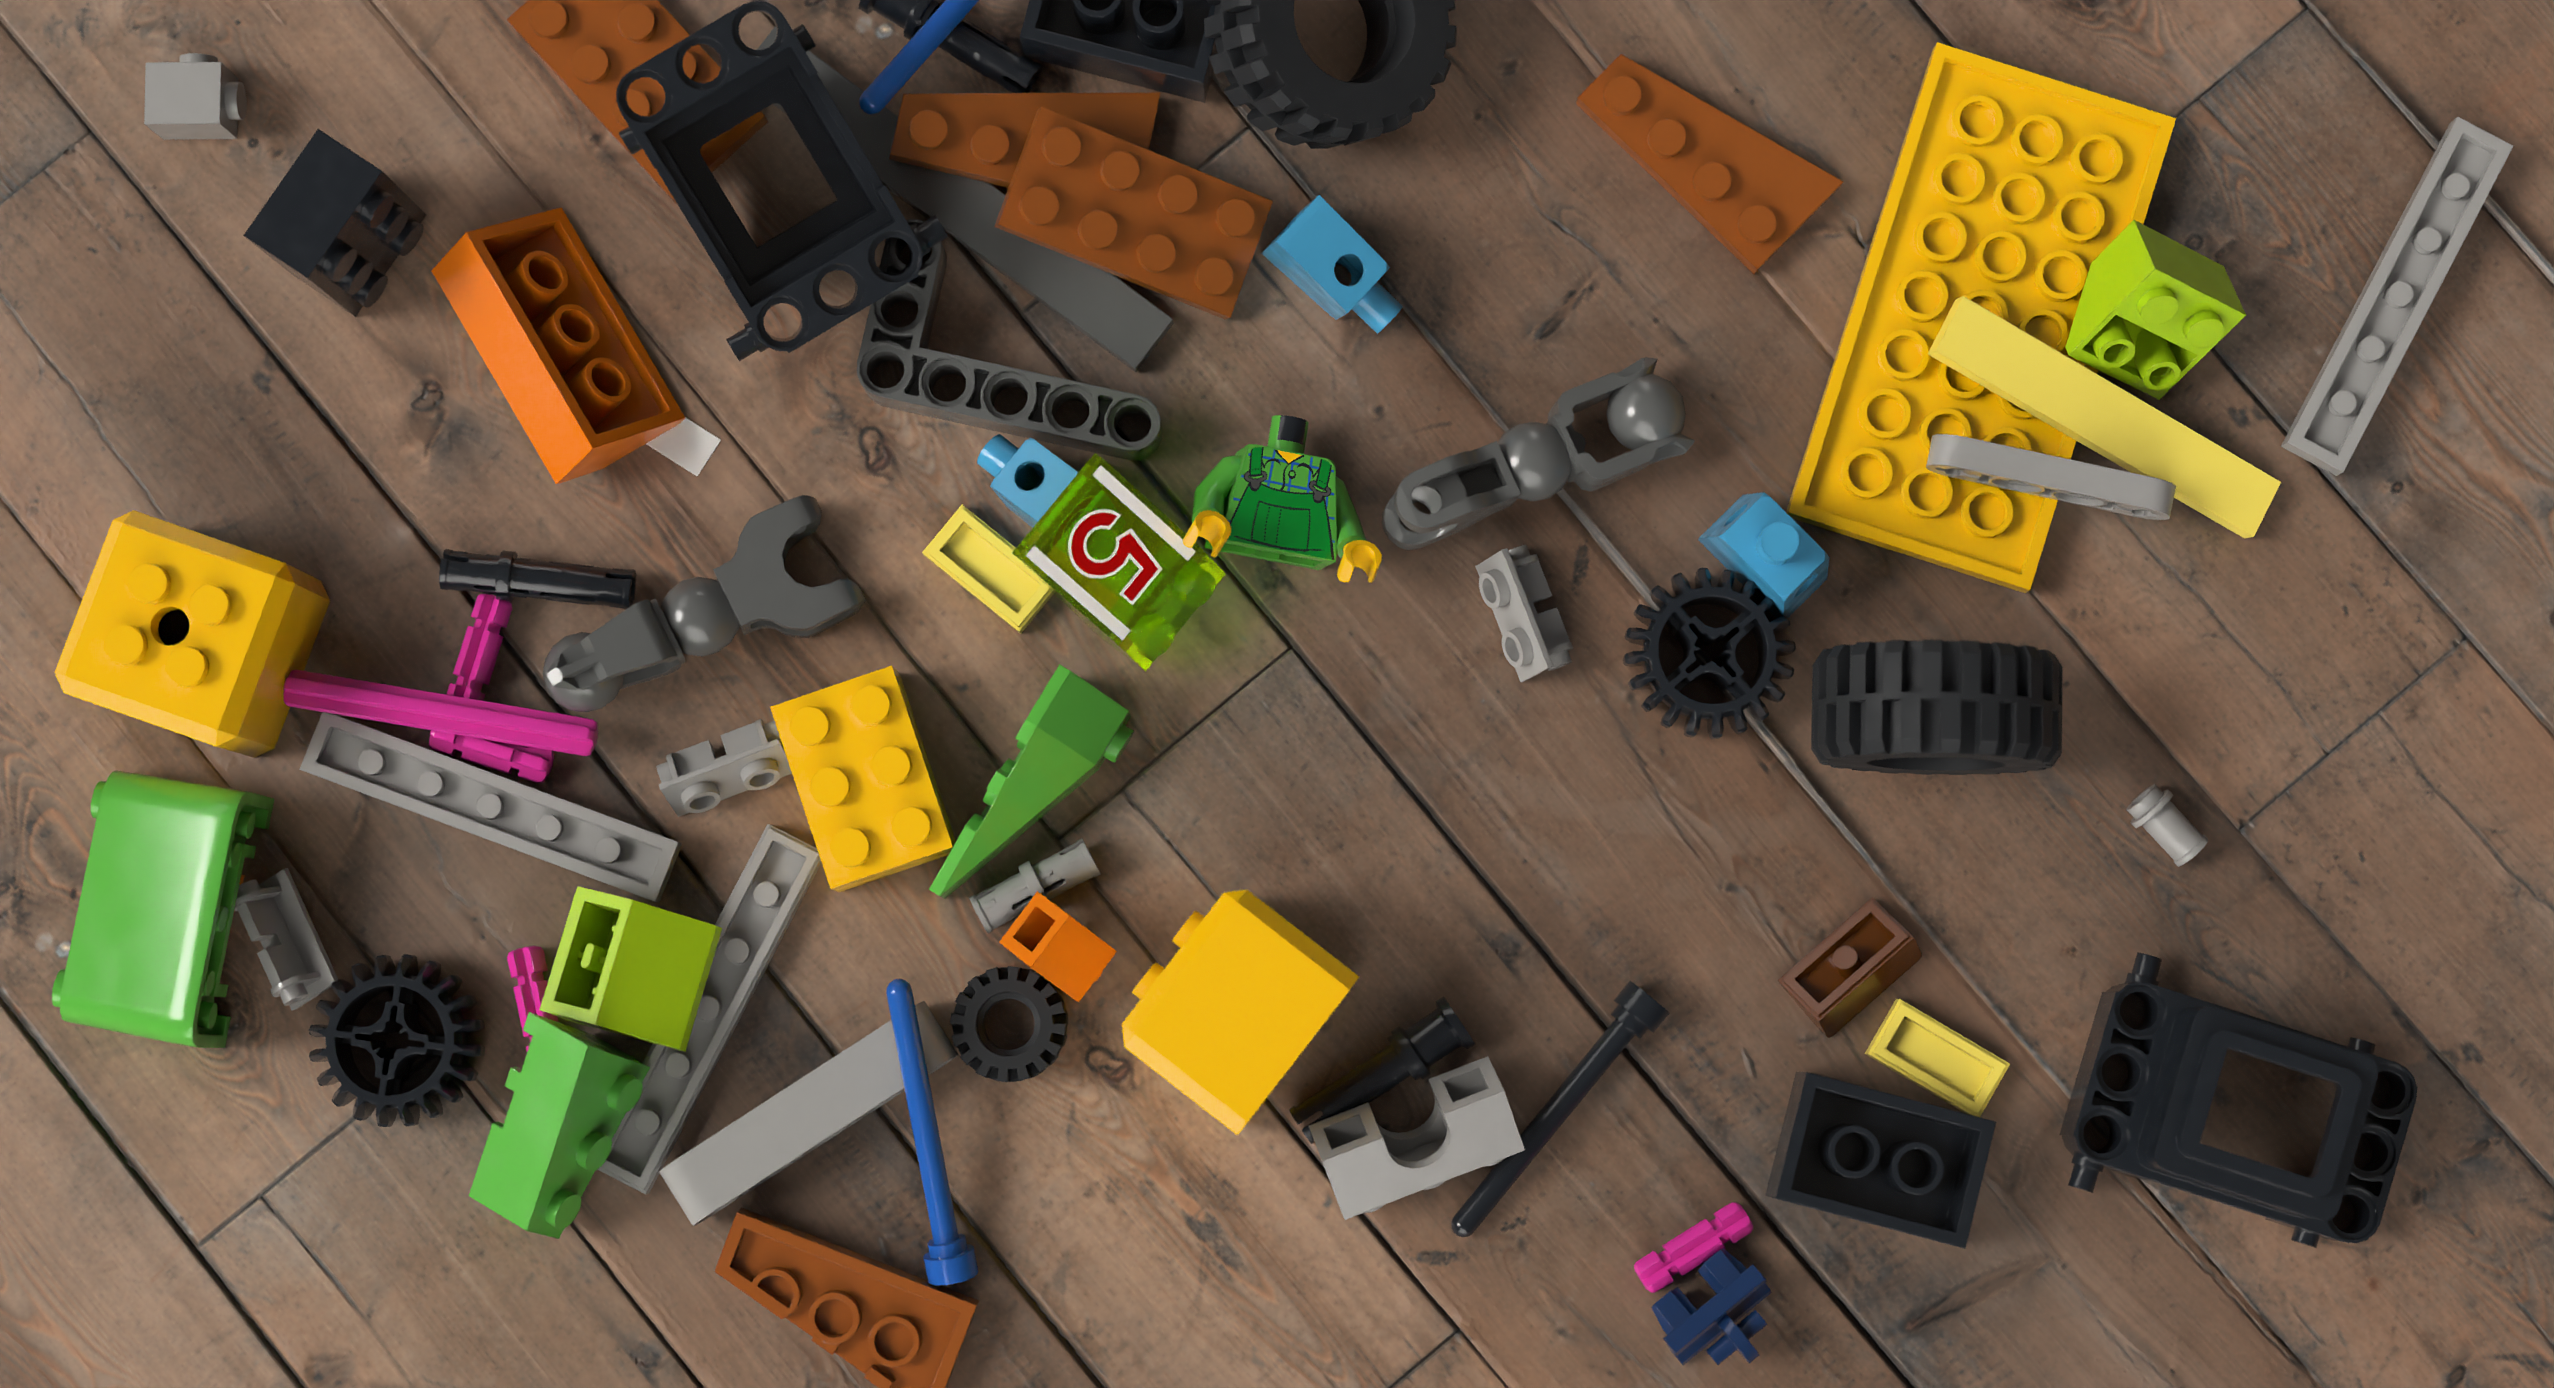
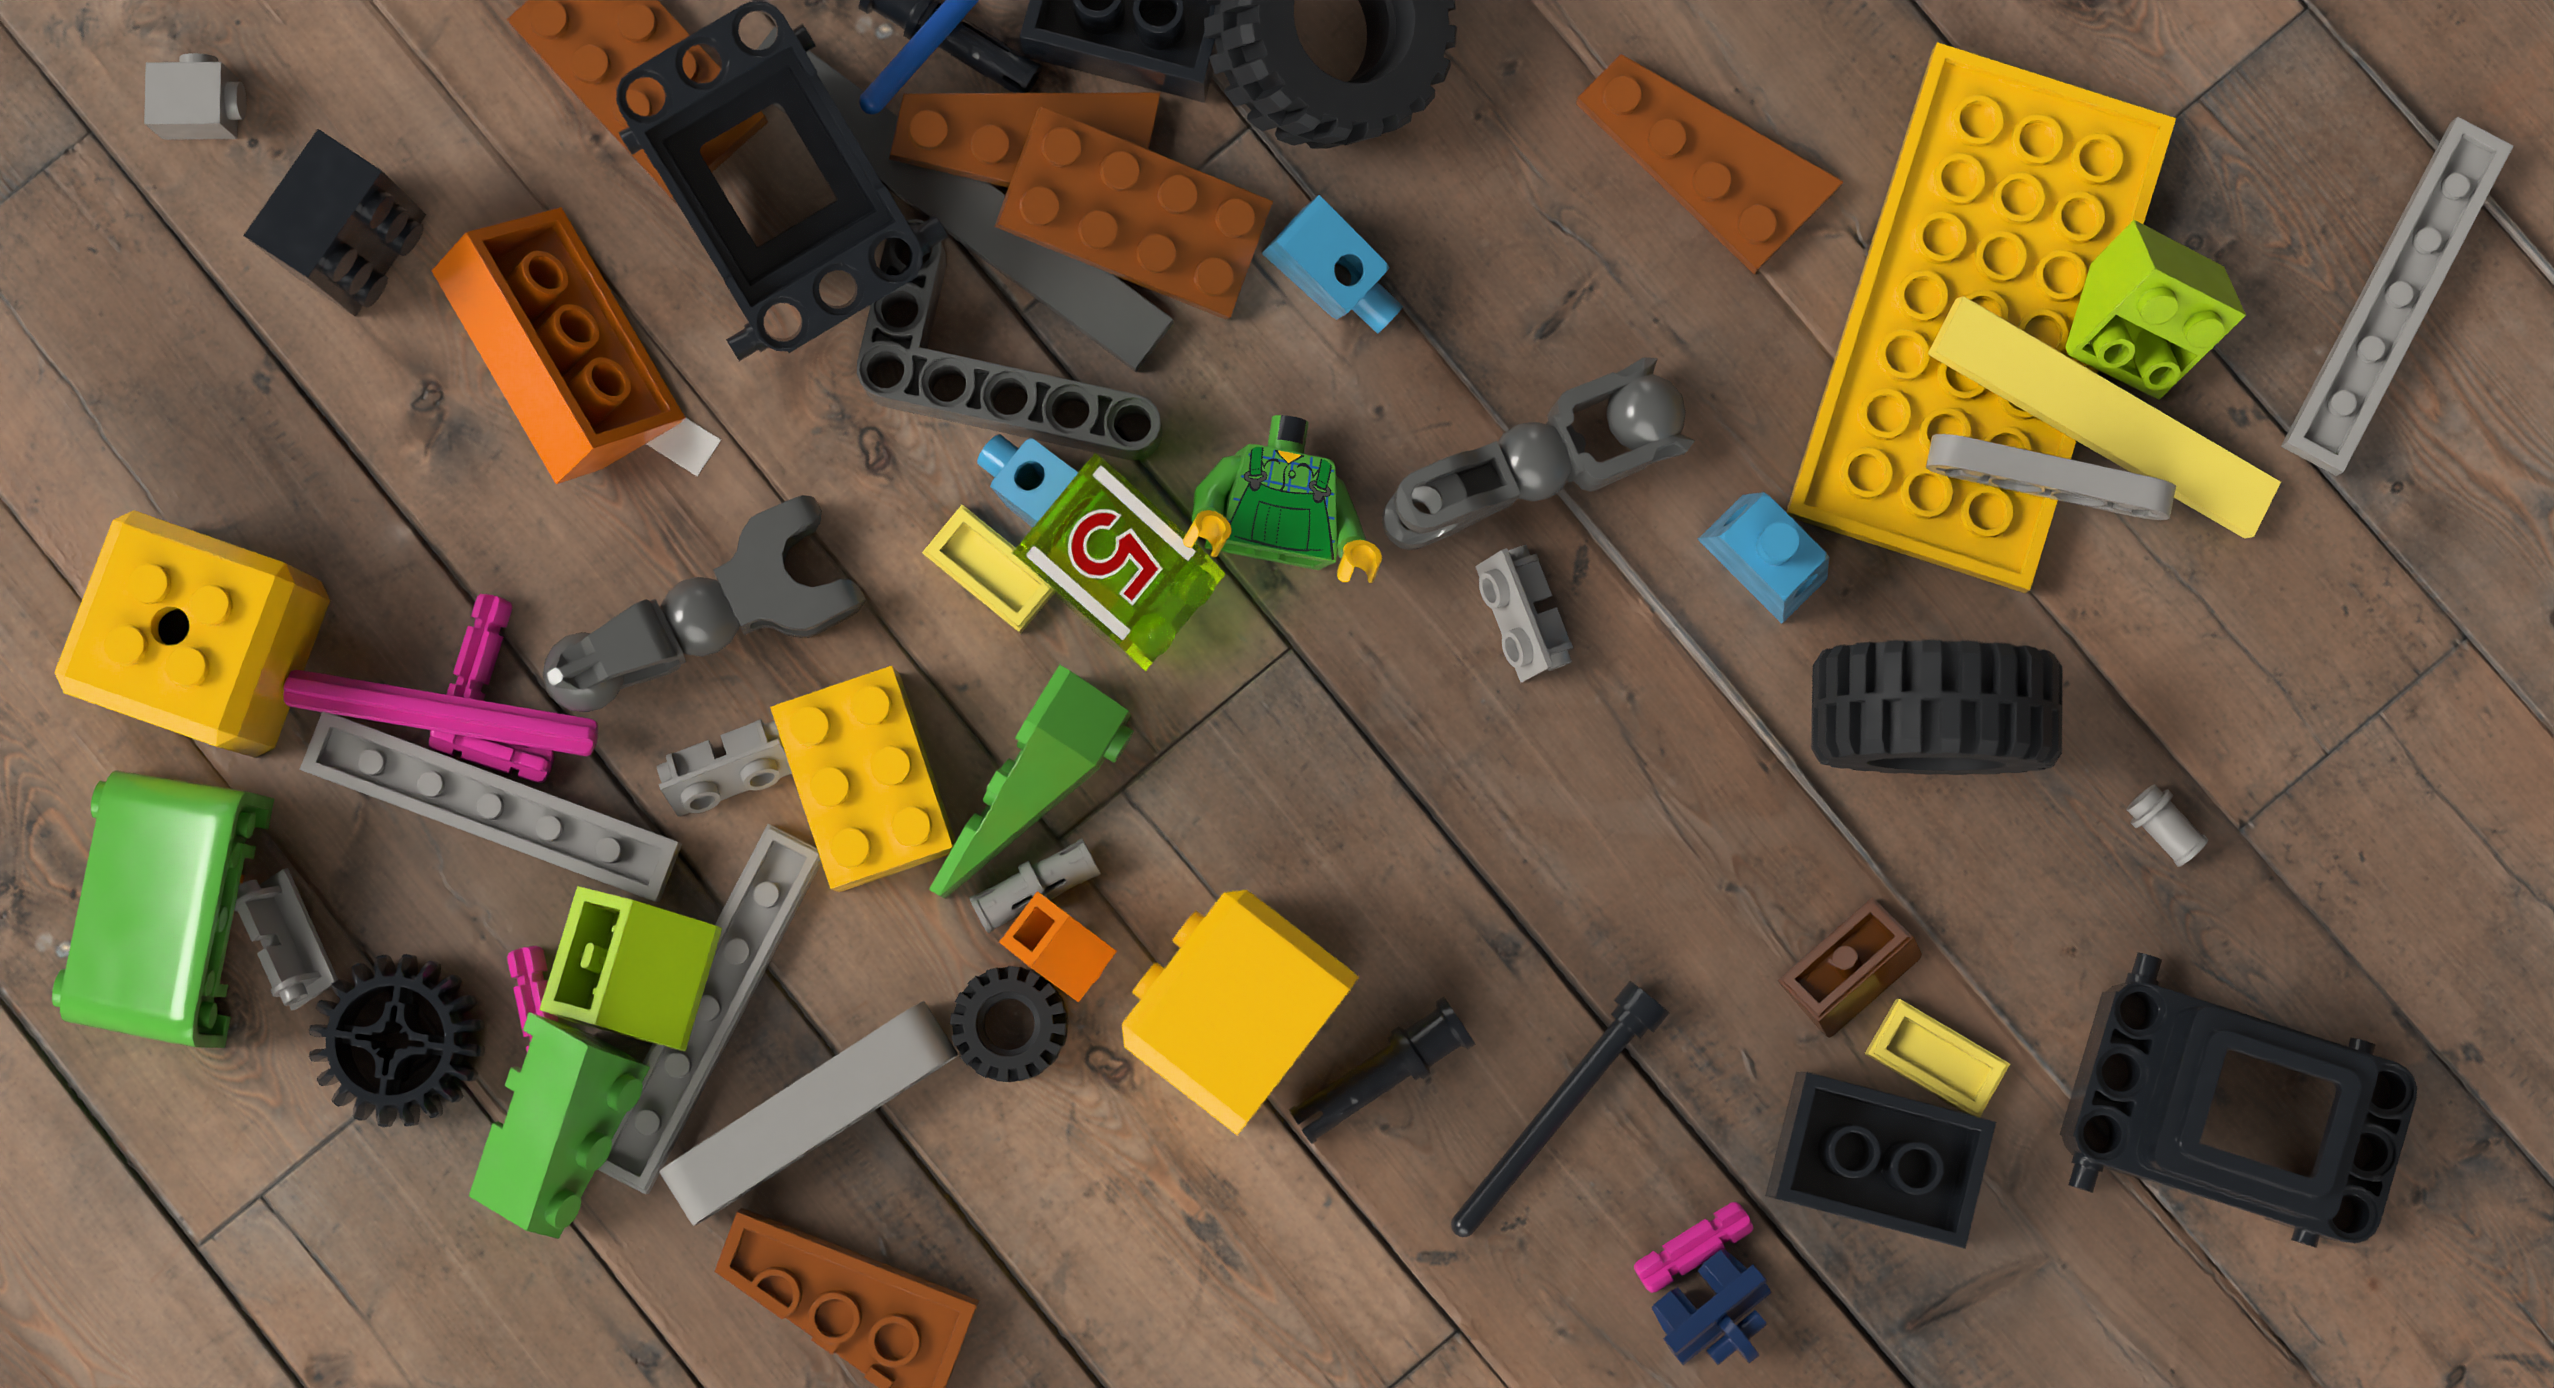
black pin [439,549,636,610] -> none
blue piece [886,979,979,1285] -> none
light grey arch [1309,1056,1525,1220] -> none
black gear [1623,568,1796,739] -> none

